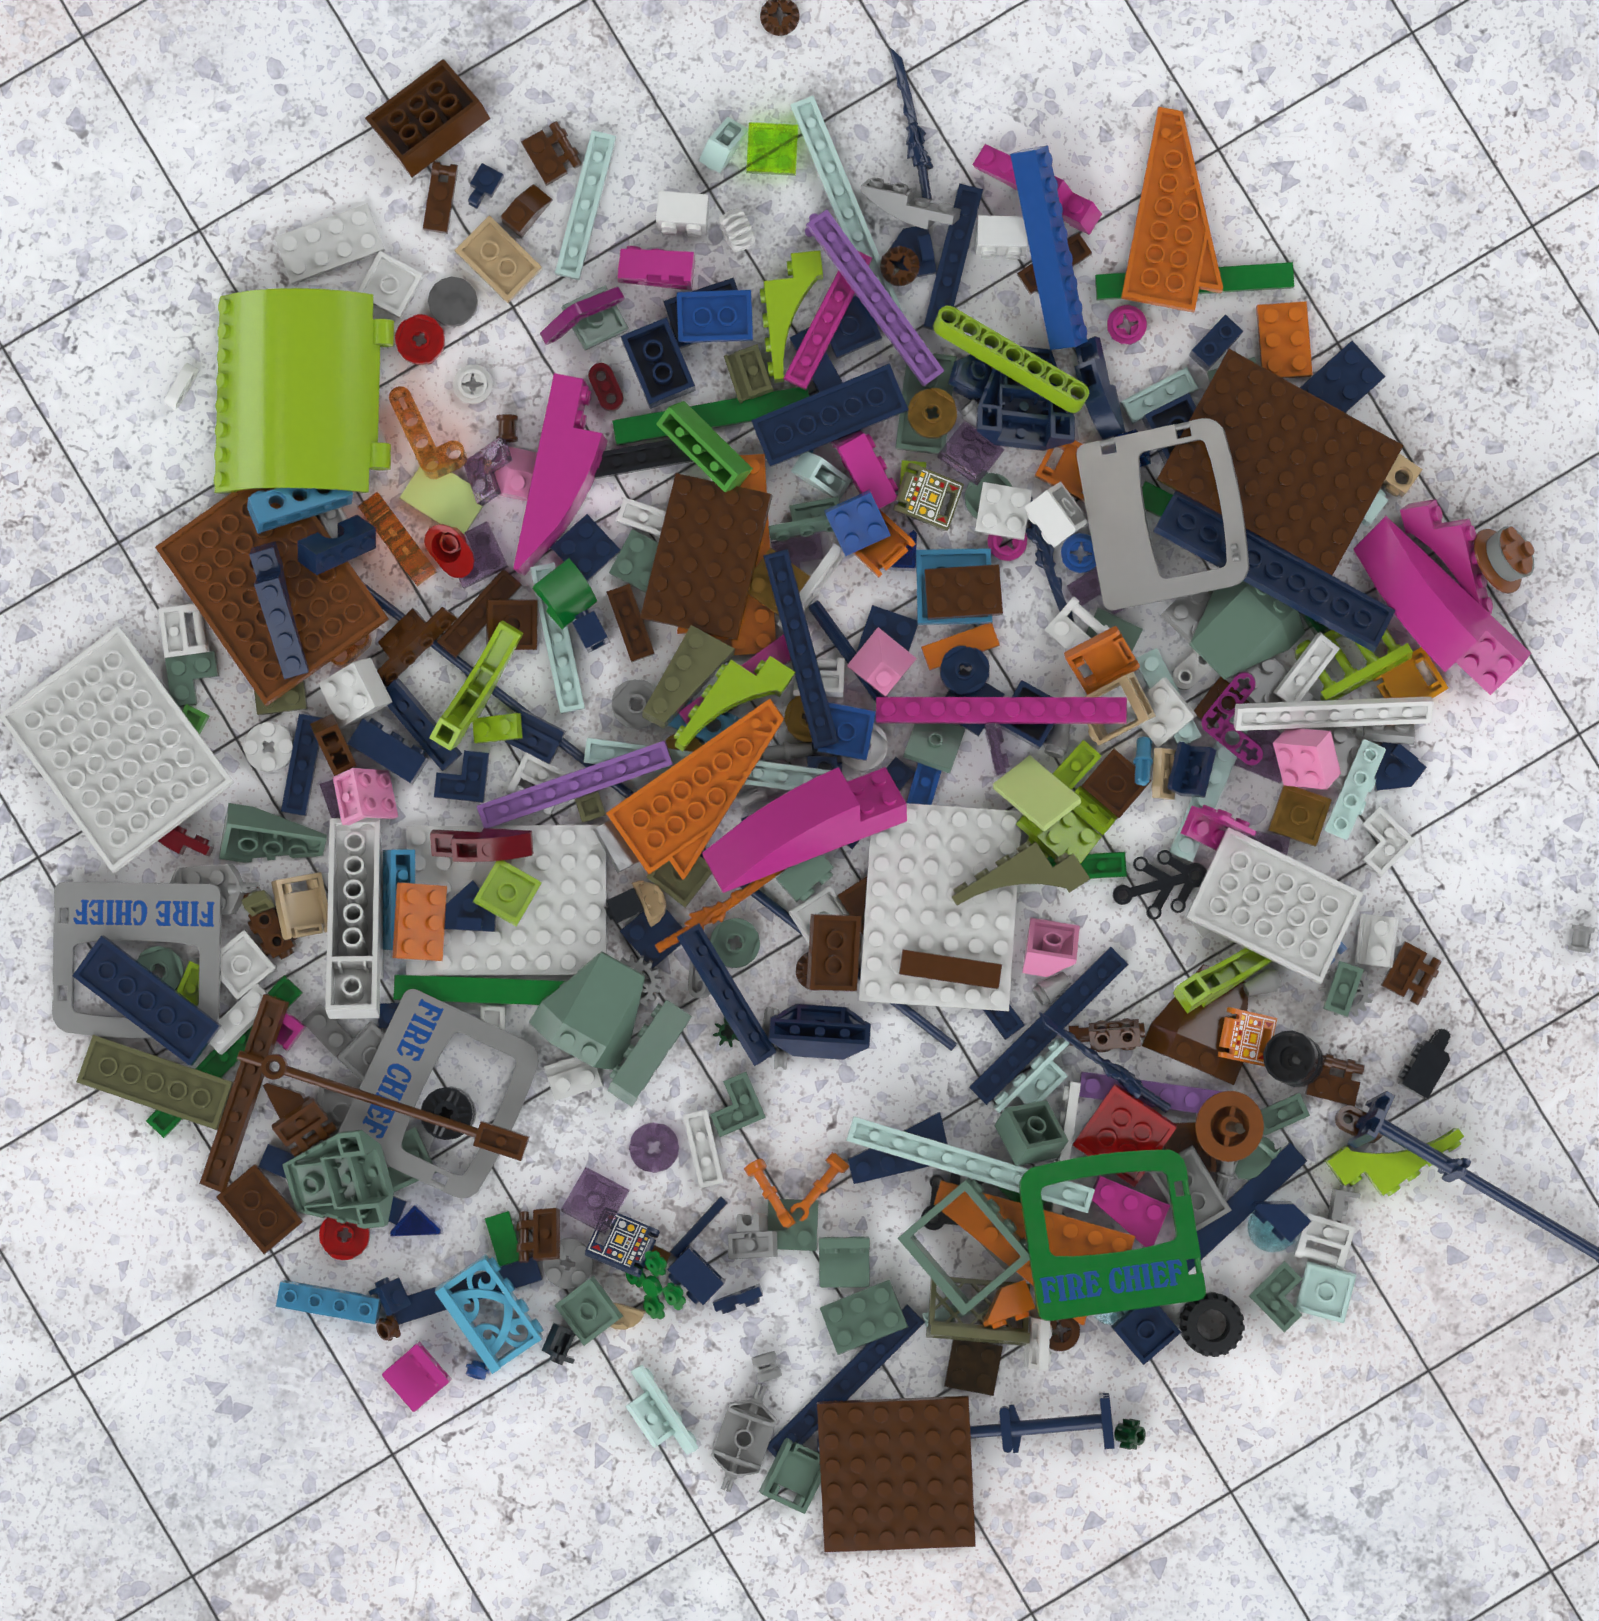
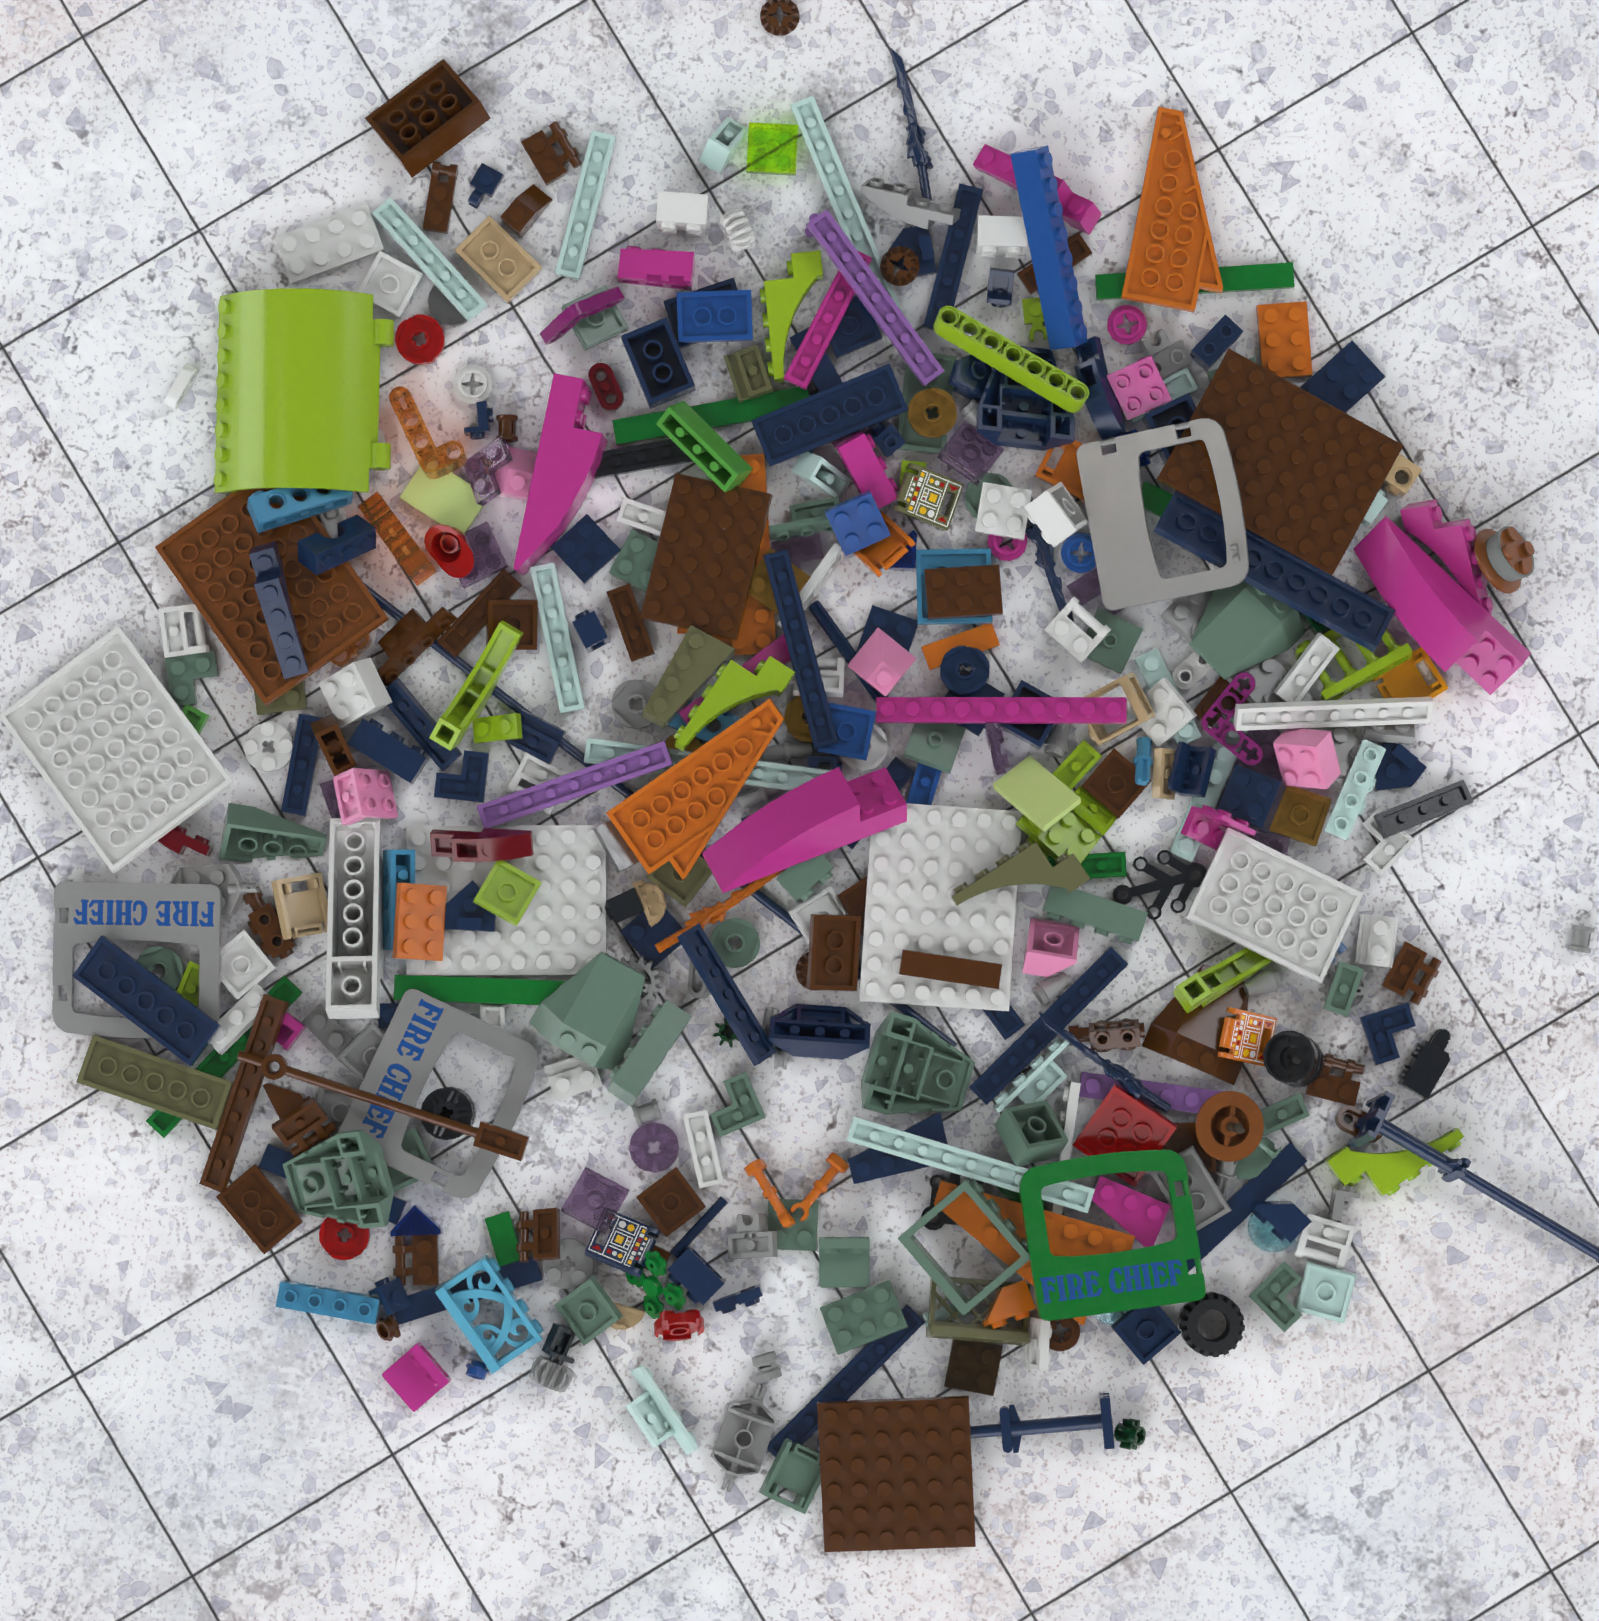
olive plate [241,890,275,917] -> none
green slope [532,558,597,629] -> none
olive plate [575,792,606,823] -> none
orange container [1064,626,1140,695] -> none
none -> light aqua plate [372,197,488,322]
none -> reddish brown plate [392,1234,439,1286]
none -> dark blue bracket [464,401,494,440]
none -> light grey gear [529,1356,574,1393]
none -> light grey bush [632,1098,662,1127]
none -> reddish brown plate [636,1167,706,1237]
none -> red plate [654,1309,705,1341]
none -> sand green wedge [861,1011,975,1115]
none -> dark blue bracket [865,420,905,457]
none -> dark blue bracket [987,267,1015,308]
none -> lime plate [1021,297,1047,342]
none -> sand green brick [1042,886,1148,945]
none -> dark pink hinge [1106,355,1172,421]
none -> light grey plate [1140,329,1194,379]
none -> dark blue brick [1217,764,1287,833]
none -> dark blue plate [1359,1002,1416,1065]
none -> black plate [1373,779,1474,839]

